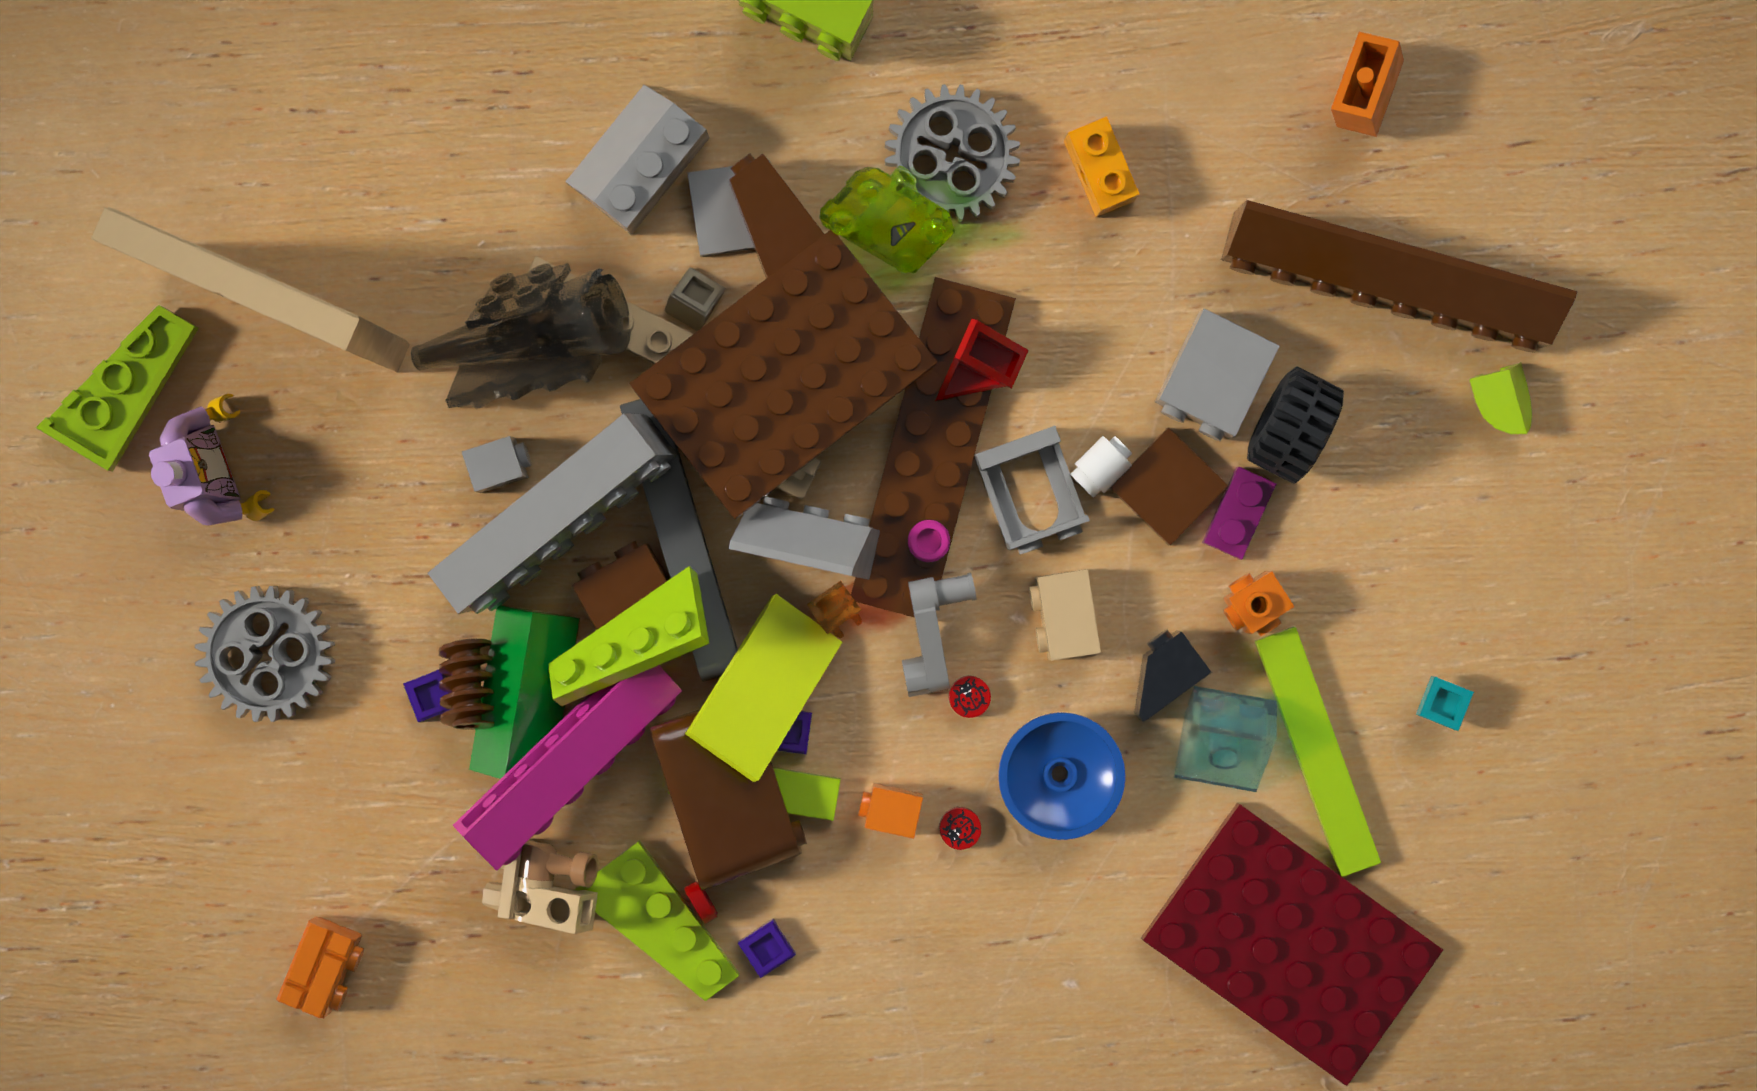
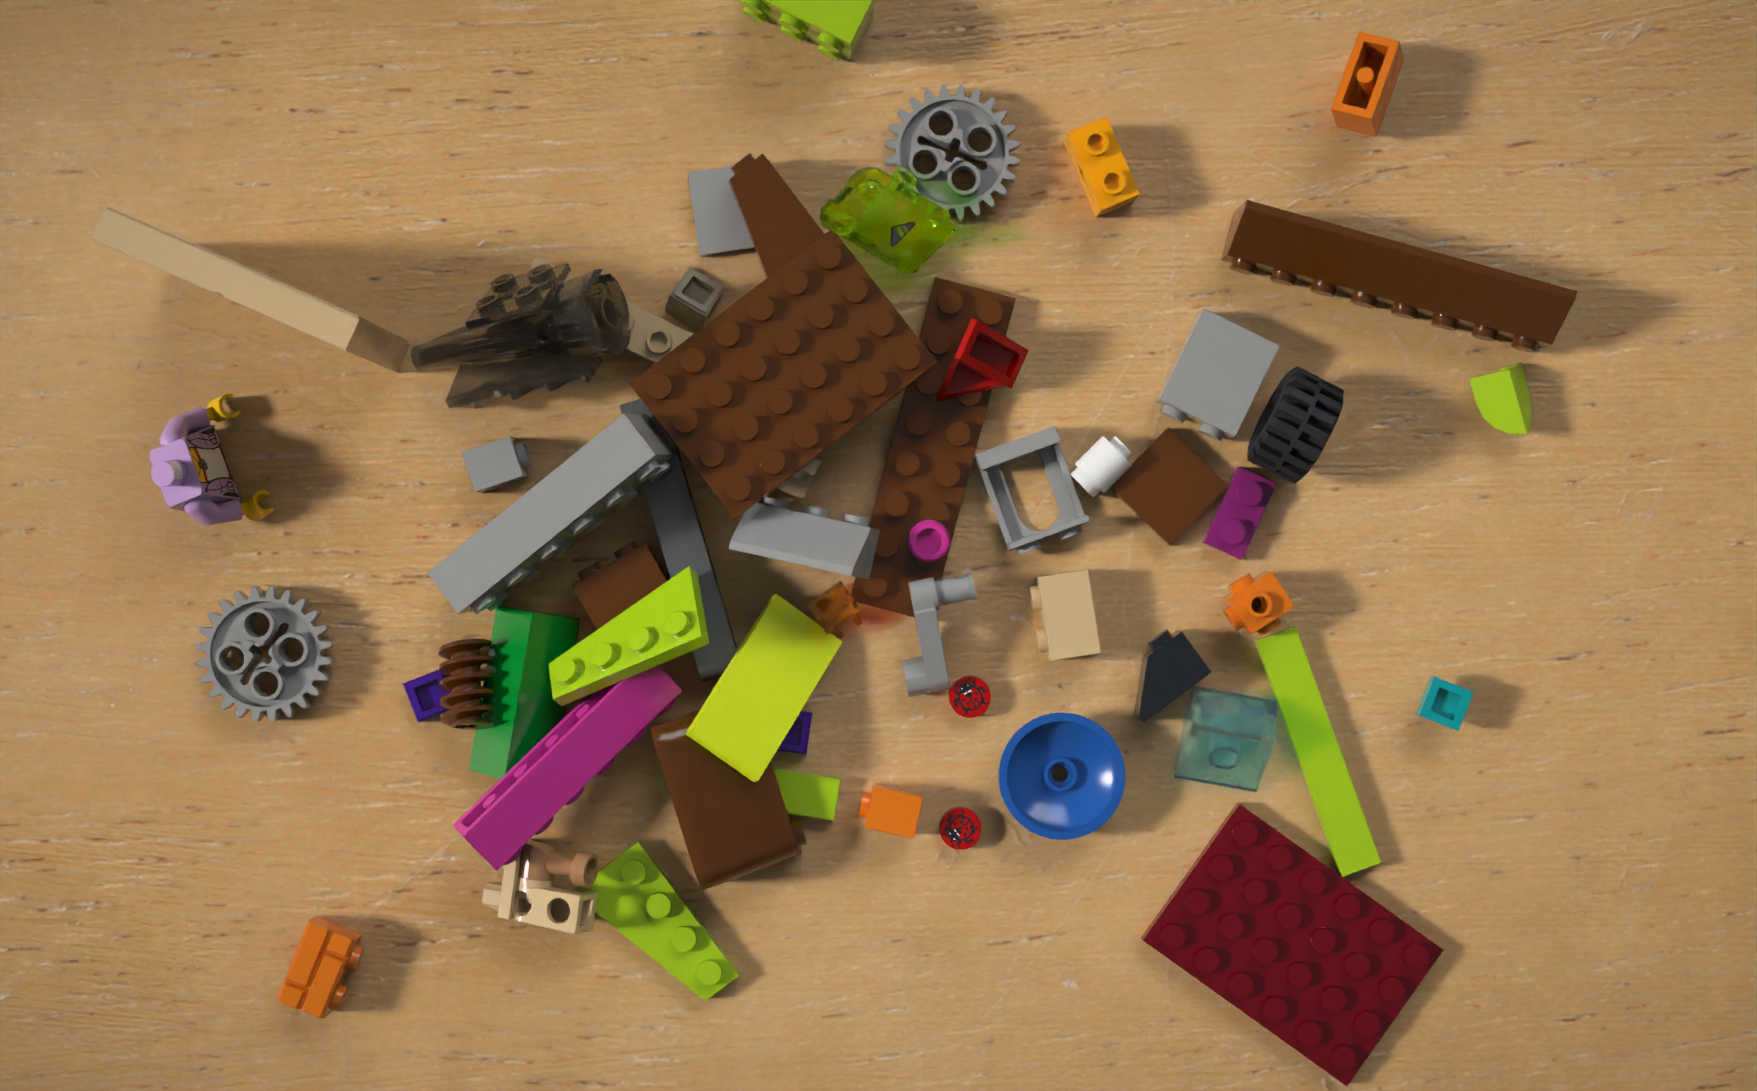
lime wing [36,305,199,471] -> none
light grey slope [566,85,709,235] -> none
red tile [684,881,718,924] -> none
dark purple tile [738,918,796,978] -> none

